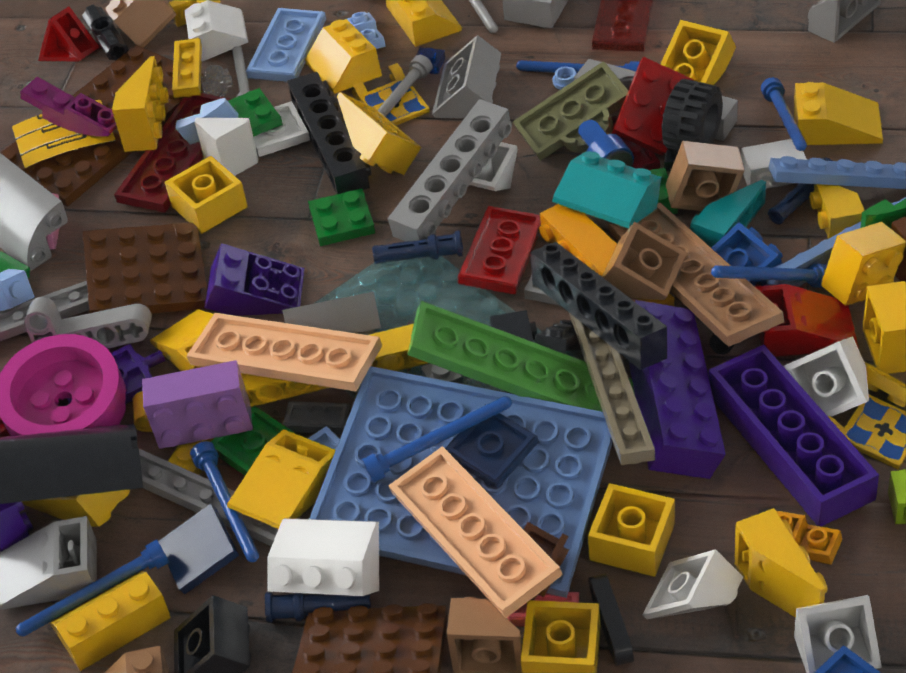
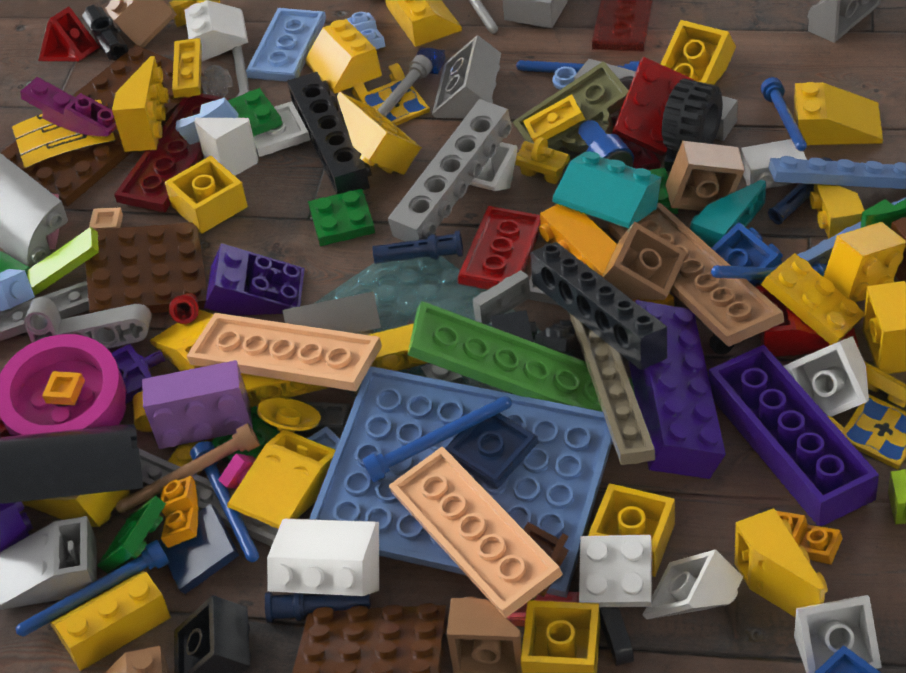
none -> tile [27,227,99,295]
none -> light orange plate [42,371,85,405]
none -> light nougat plate [89,207,123,230]
none -> green plate [97,496,166,573]
none -> medium nougat piece [116,423,260,513]
none -> light orange slope [161,476,198,548]
none -> red cone [169,293,199,324]
none -> dark pink plate [218,453,256,489]
none -> yellow dish [257,398,321,433]
none -> light grey plate [473,270,531,325]
none -> yellow hips [515,137,570,184]
none -> yellow plate [523,94,585,143]
none -> white plate [579,535,652,607]
none -> yellow plate [761,253,864,345]

